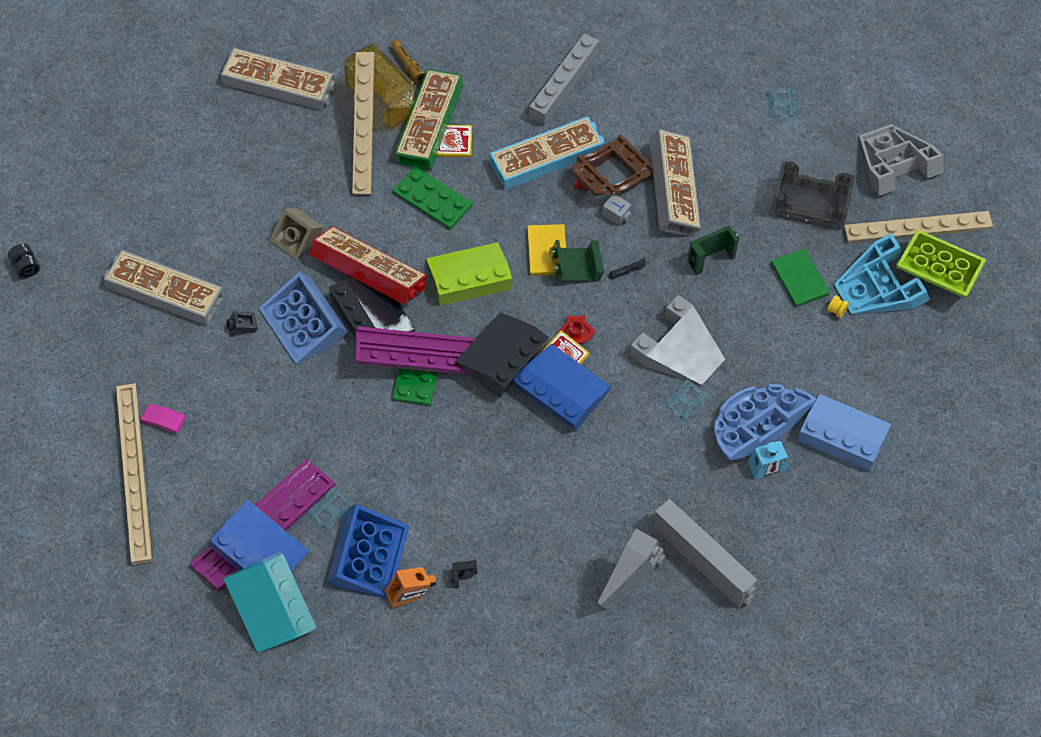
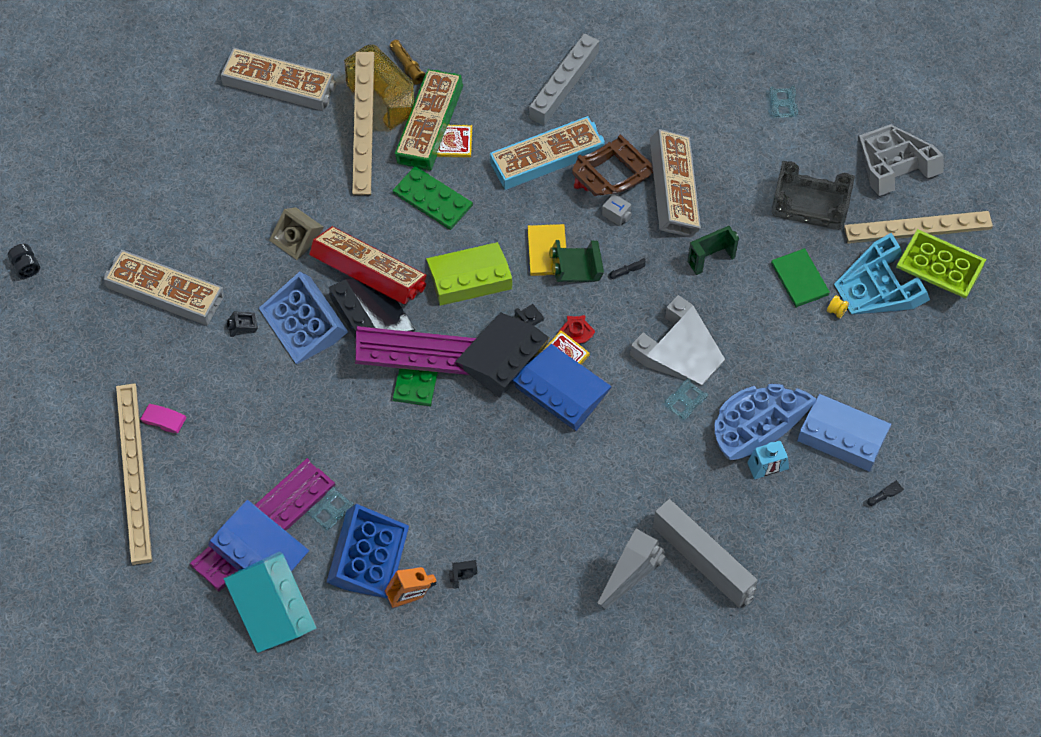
none -> black bracket [514,304,544,326]
none -> black piece [867,480,904,506]

